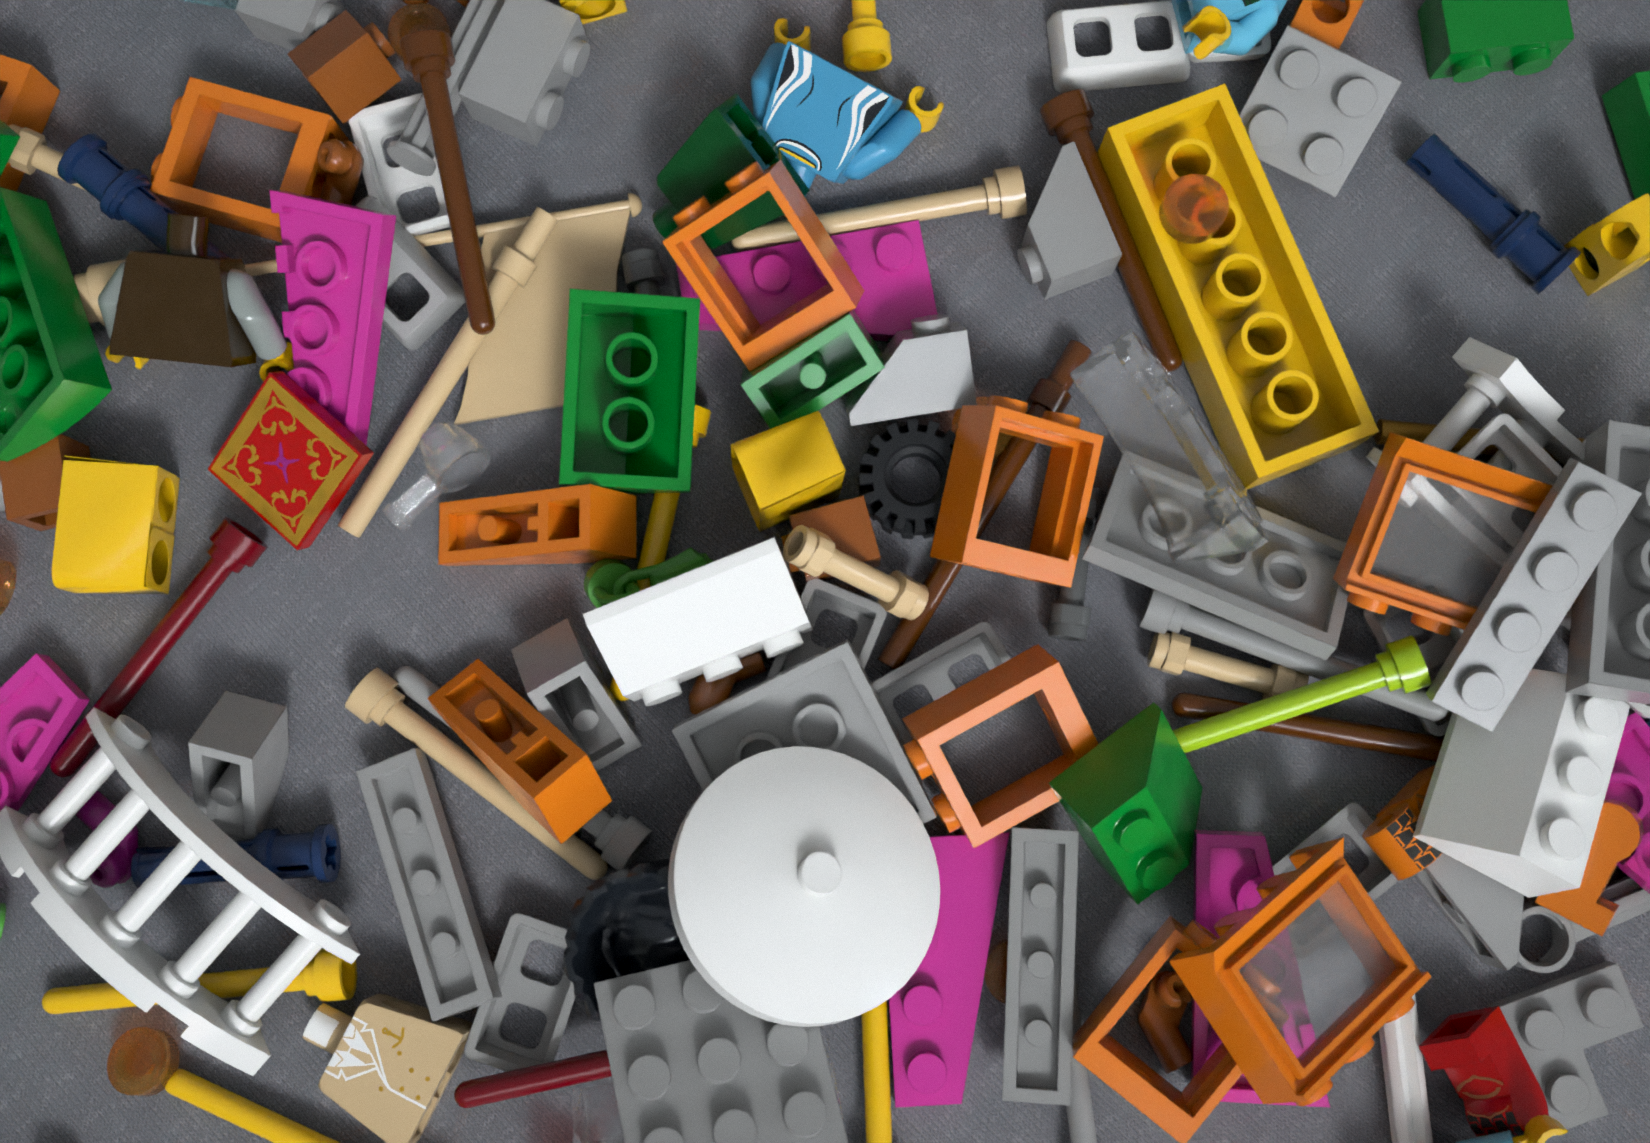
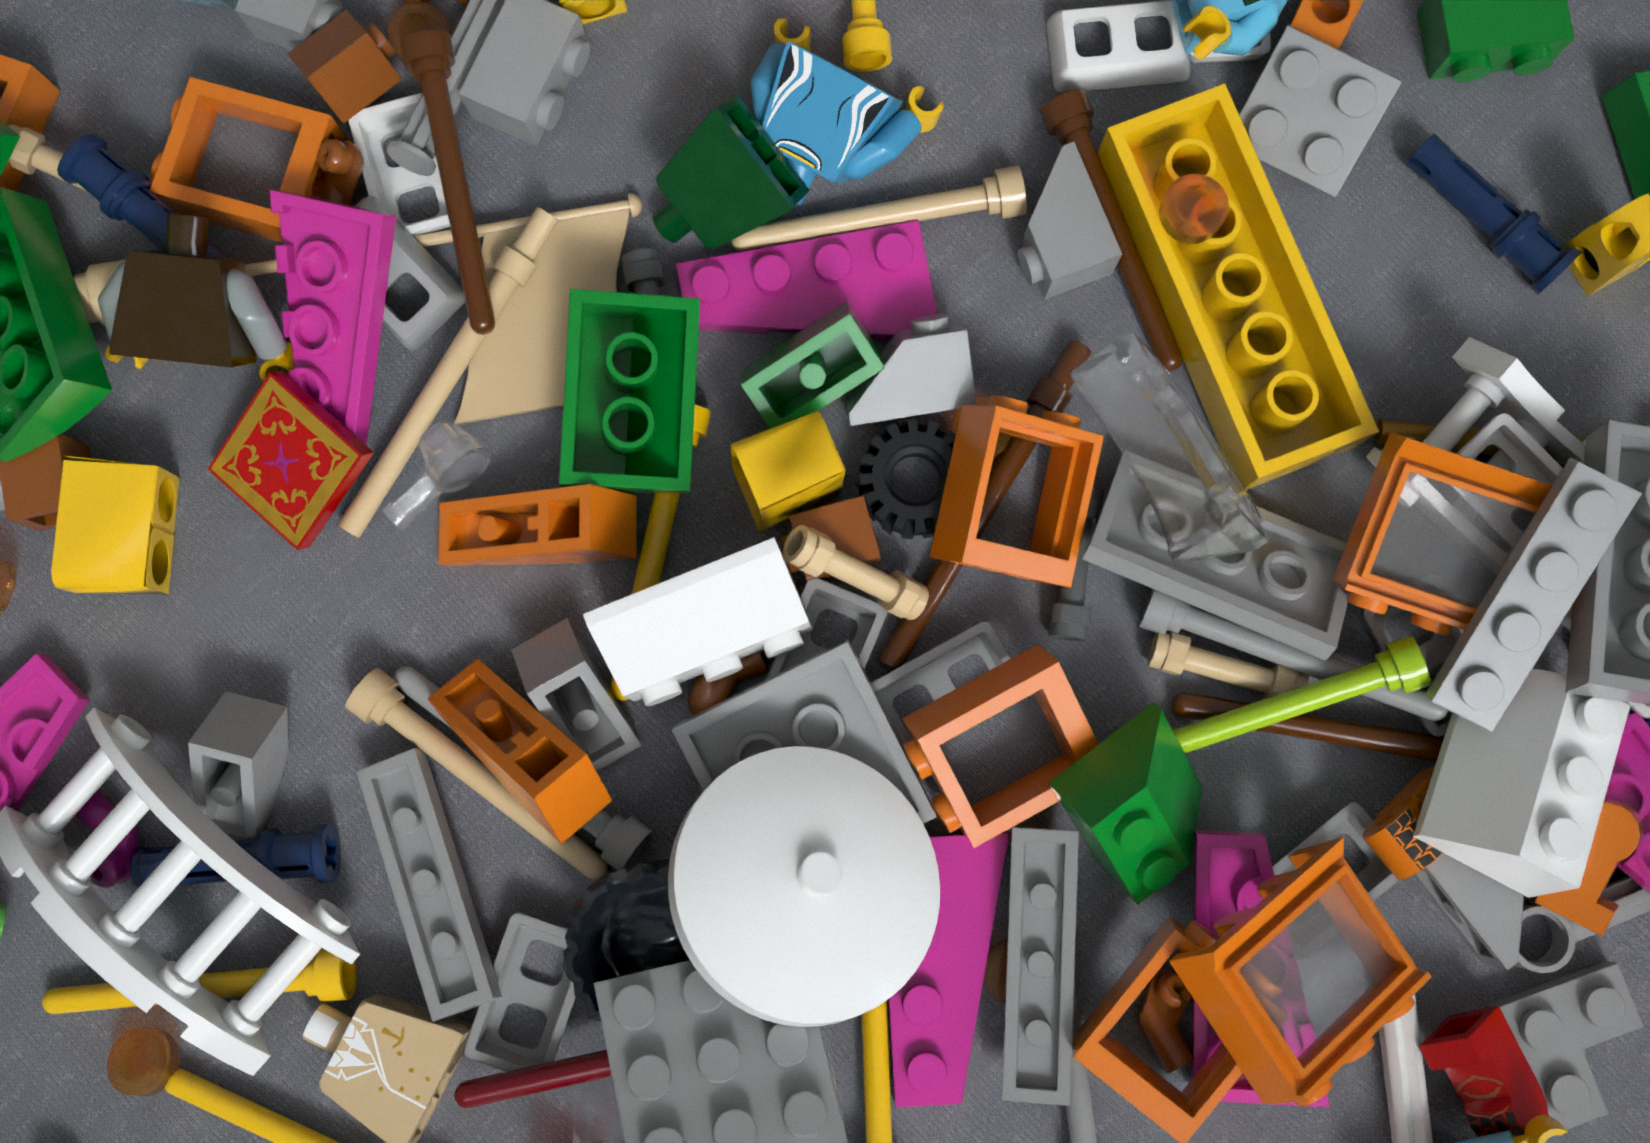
dark red piece [50,517,268,777] -> none
bright green piece [584,547,714,608] -> none
orange window [662,159,865,372] -> none

